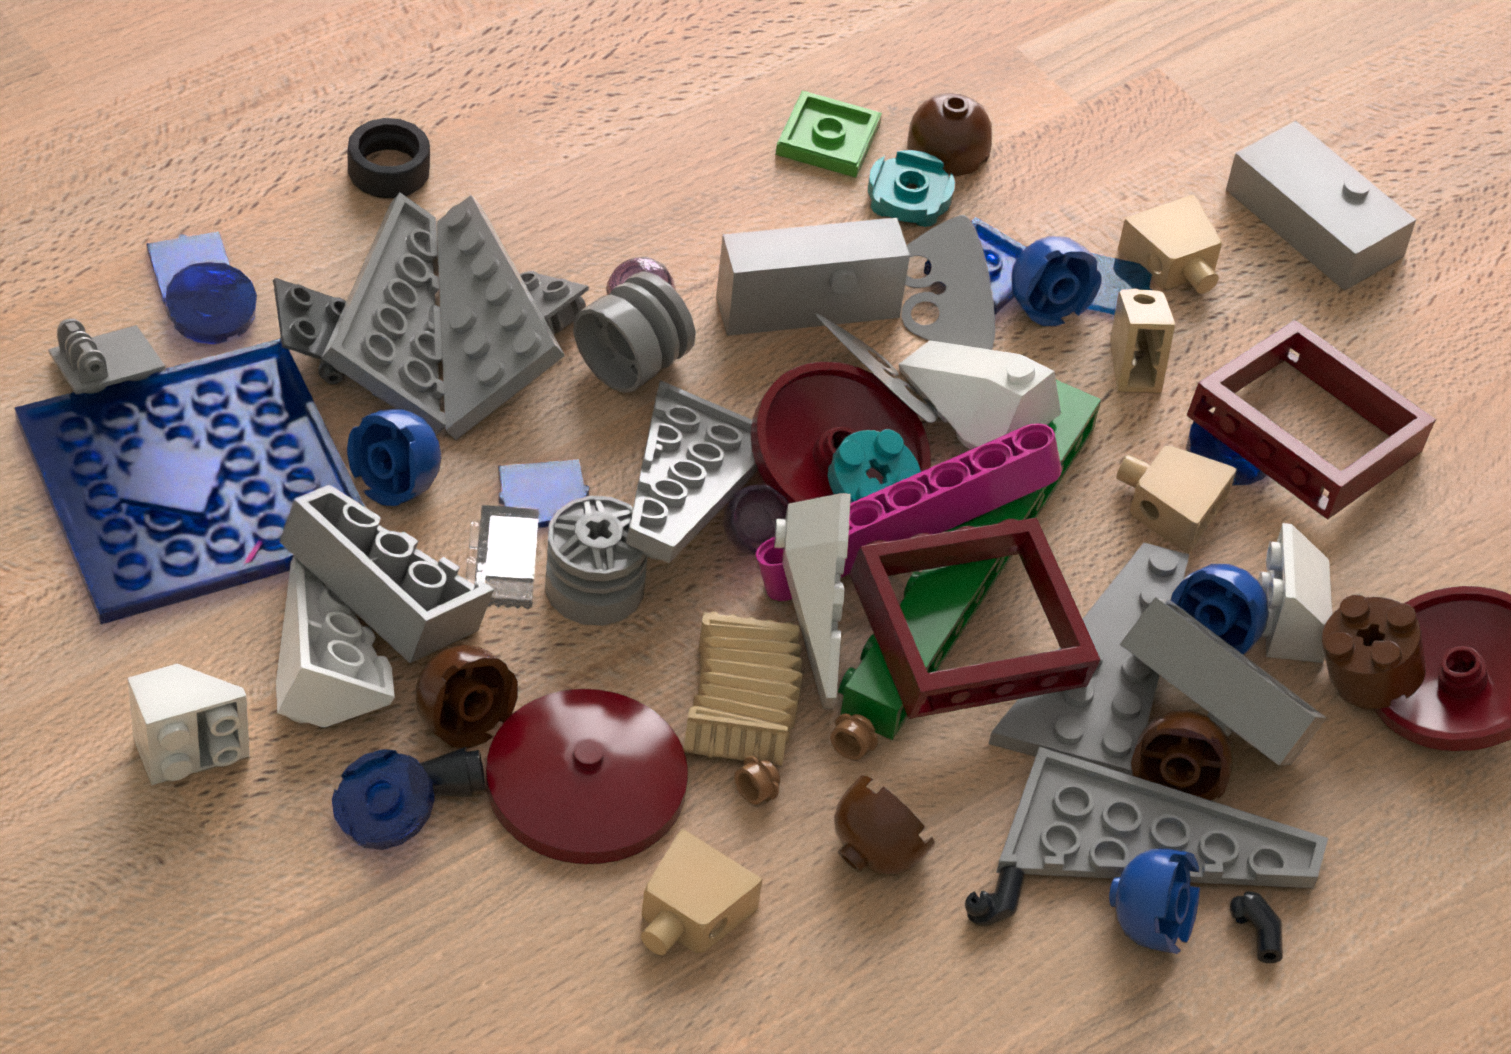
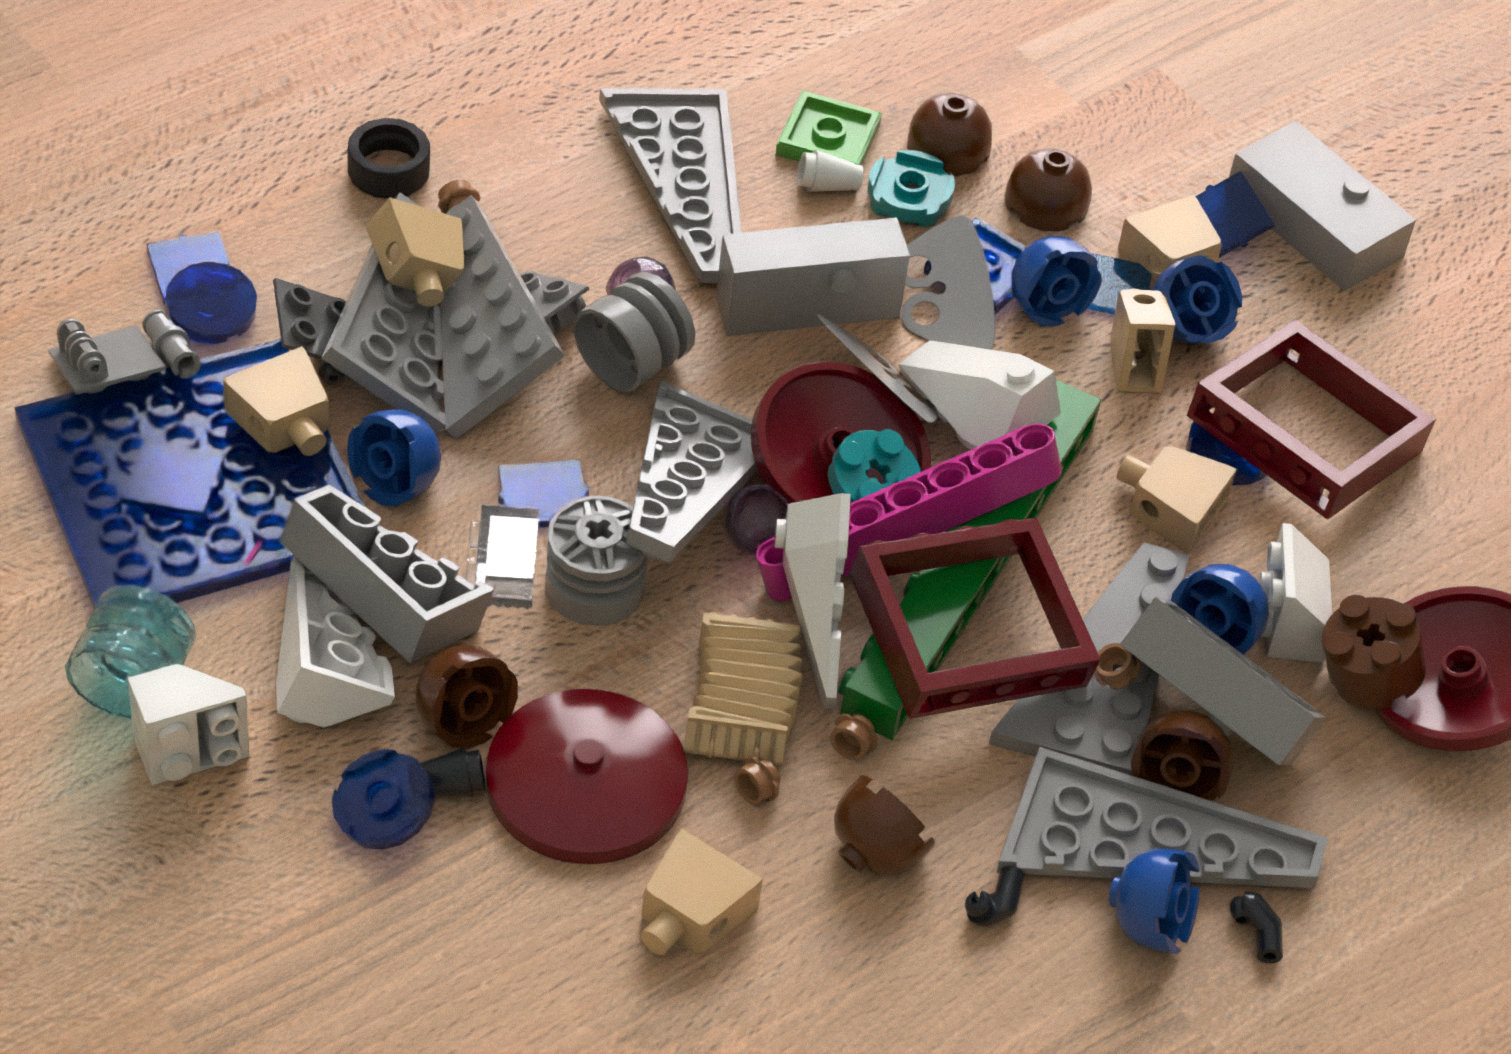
none -> clear light blue wheel [65,585,196,719]
none -> light grey pin [142,309,201,379]
none -> tan torso [223,346,329,456]
none -> tan torso [366,197,464,307]
none -> medium nougat plate [438,180,480,214]
none -> wing [599,88,742,283]
none -> white cone [797,149,863,192]
none -> reddish brown cylinder [1005,149,1092,231]
none -> medium nougat plate [1094,643,1141,690]
none -> blue cylinder [1153,255,1243,345]
none -> clear blue piece [1195,171,1275,258]

